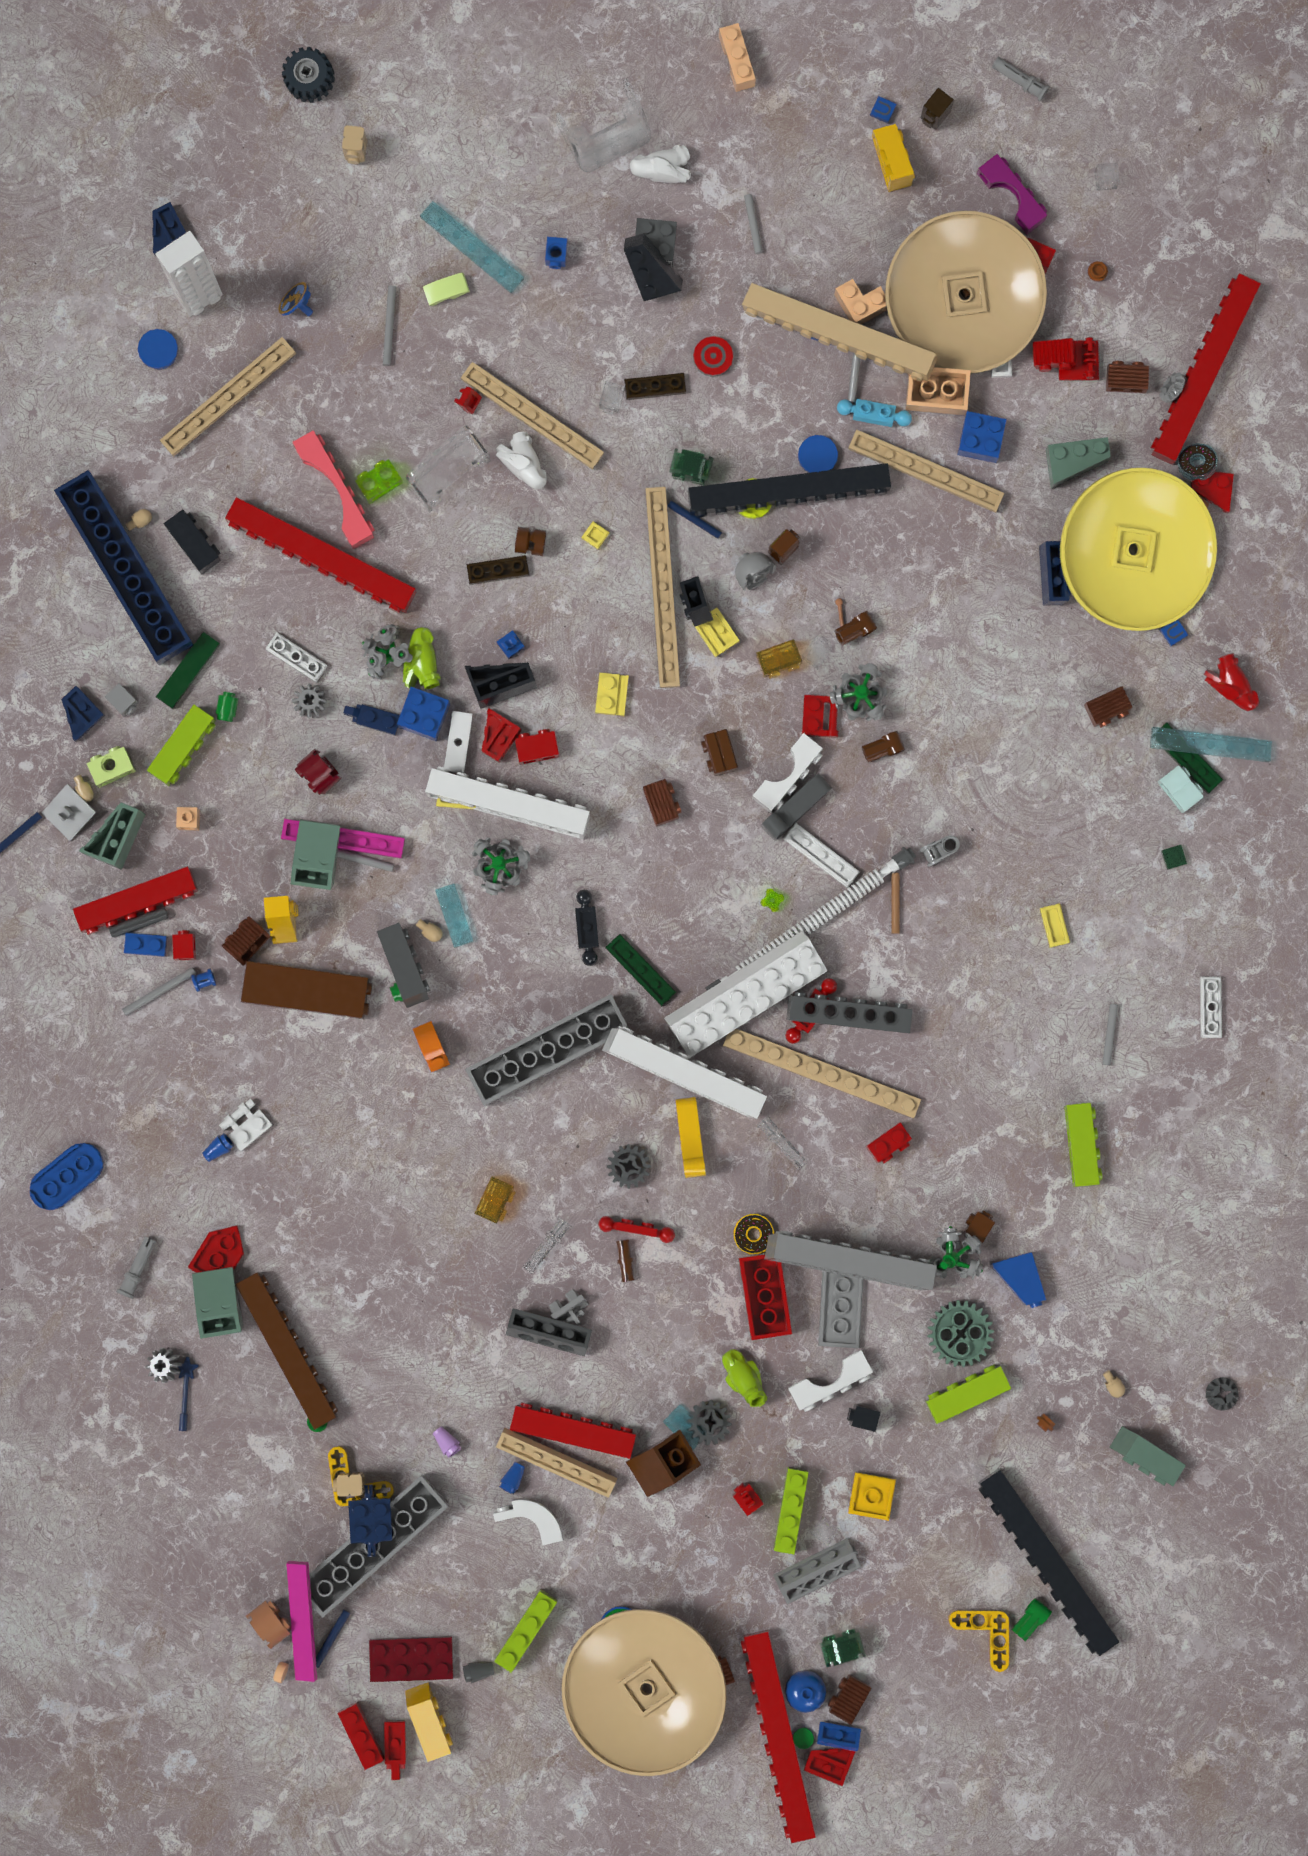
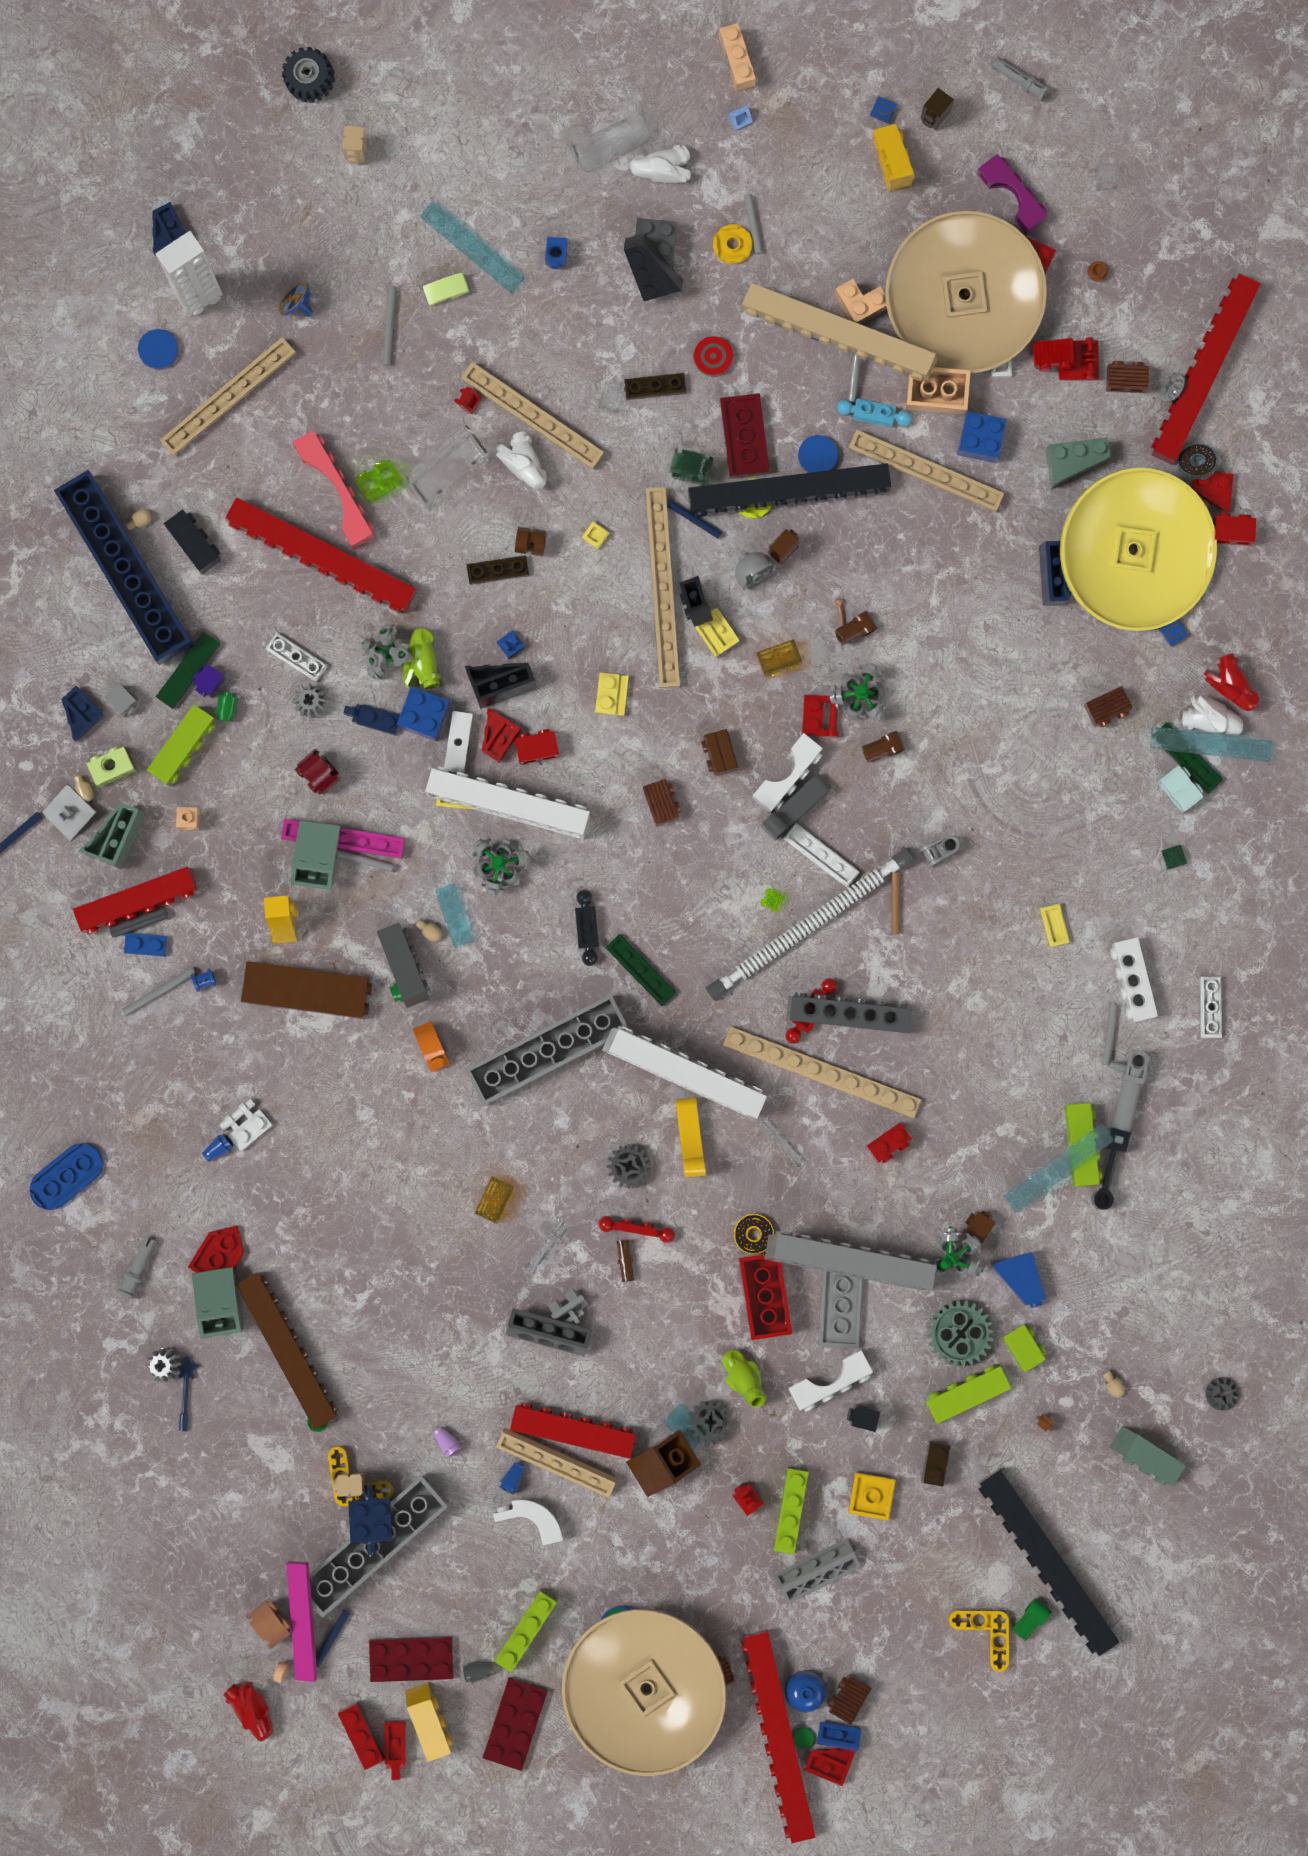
red brick [172,930,196,961] -> none
copper brick [222,916,271,966] -> none
white brick [664,931,827,1058] -> none
clear green brick [819,1629,866,1668] -> none
none -> dark purple brick [193,664,226,698]
none -> red animal [223,1681,273,1742]
none -> dark red plate [482,1677,548,1771]
none -> yellow tile [713,224,753,265]
none -> dark red plate [720,393,770,478]
none -> light blue slope [728,105,753,130]
none -> dark brown brick [921,1441,950,1487]
none -> lime brick [1002,1324,1046,1373]
none -> clear light blue tile [1004,1123,1114,1213]
none -> light grey piece [1091,1051,1149,1210]
none -> white brick [1110,937,1158,1023]
none -> white animal [1182,695,1243,735]
none -> red brick [1213,513,1257,546]

